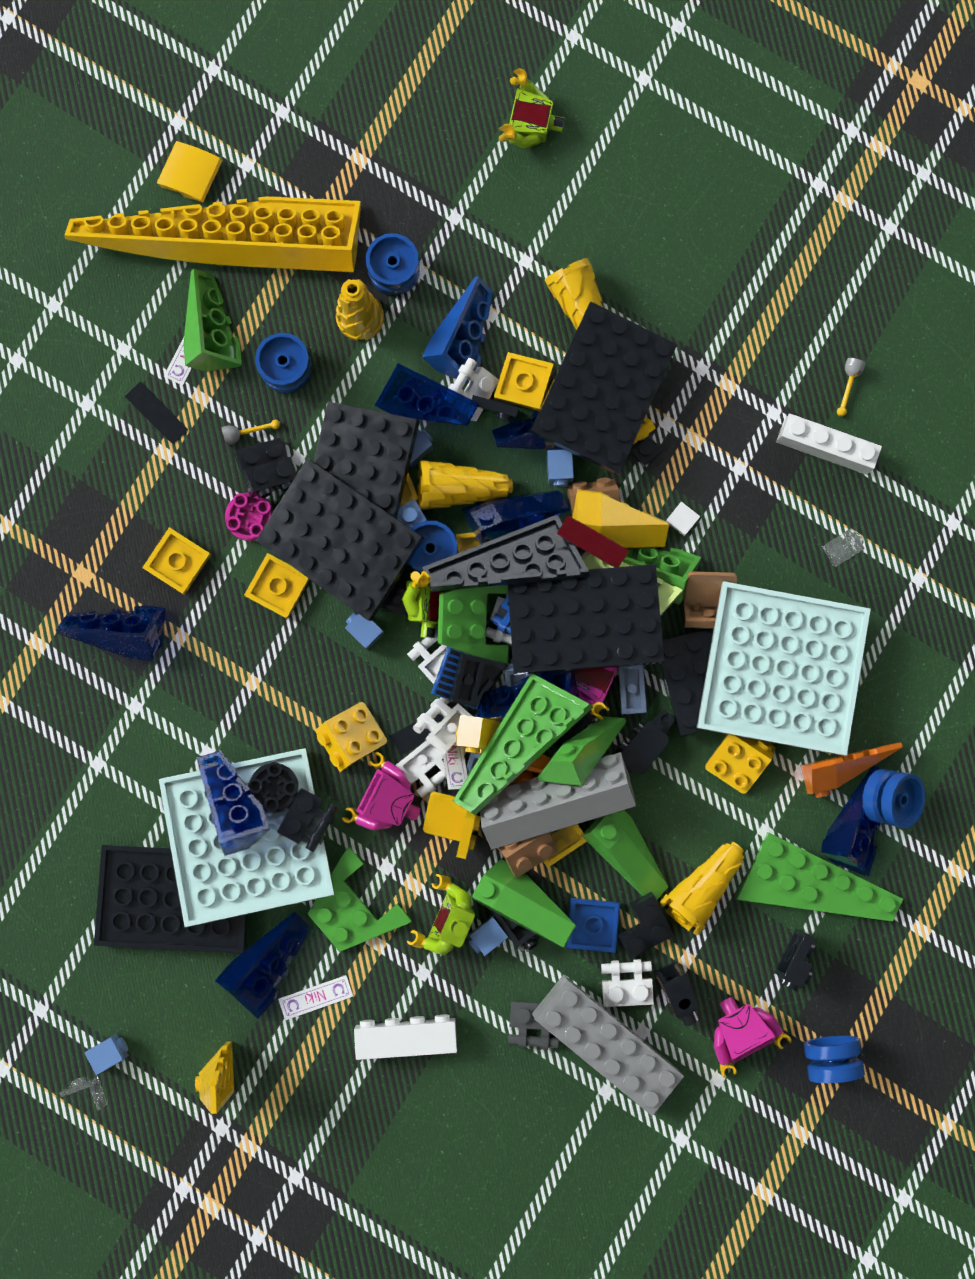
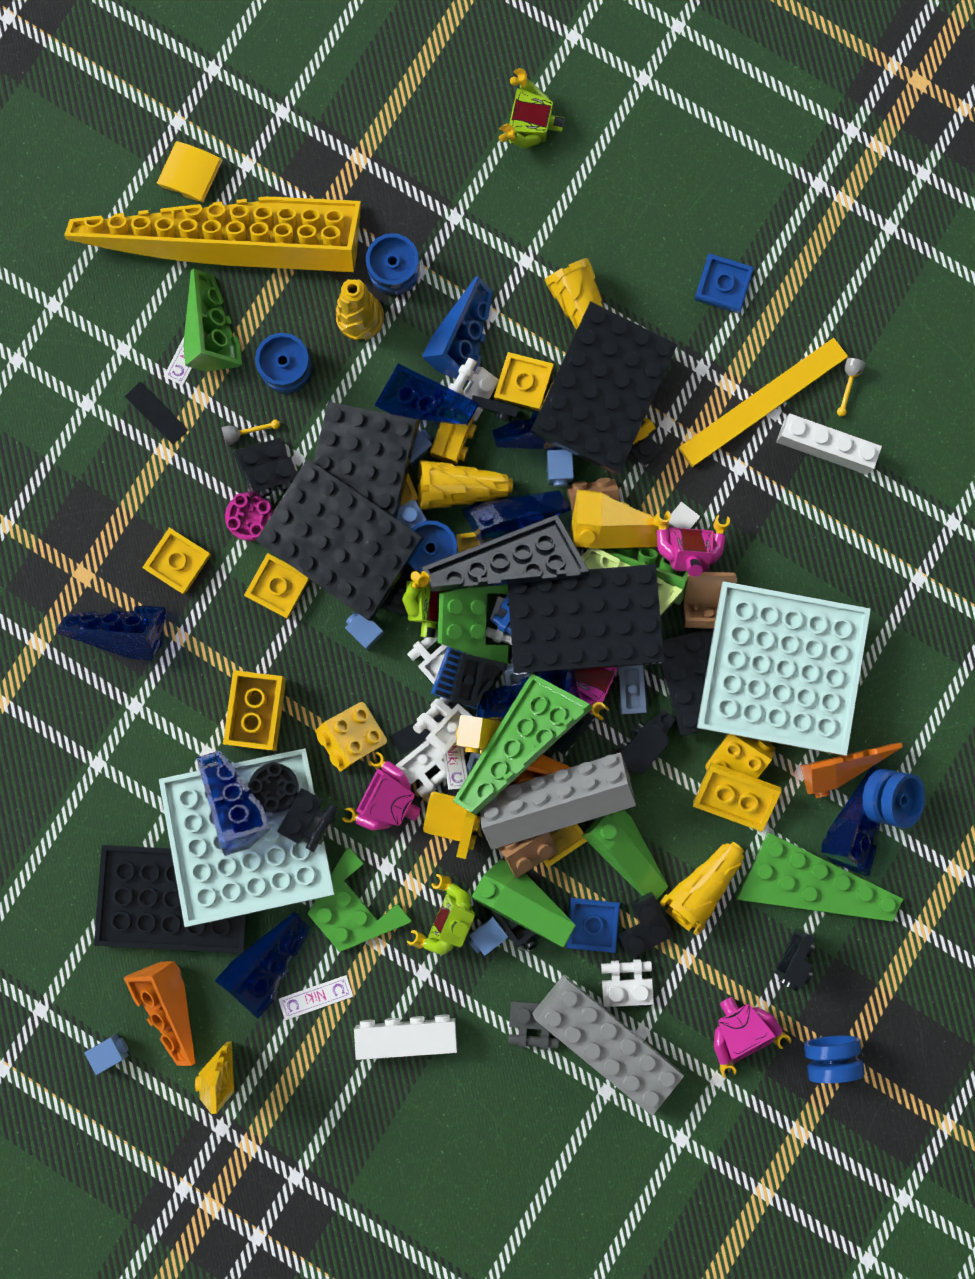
clear bracket [59,1076,107,1111] -> none
bright green wedge [538,716,626,786] -> none
dark red sticker [557,515,629,567] -> none
black torso [654,961,700,1026] -> none
clear bracket [822,528,864,567] -> none
none -> orange wedge [124,961,195,1066]
none -> yellow brick [223,670,286,751]
none -> yellow brick [430,407,477,466]
none -> dark pink torso [653,511,730,577]
none -> yellow tile [678,338,848,468]
none -> yellow plate [693,762,781,832]
none -> blue tile [694,253,754,314]

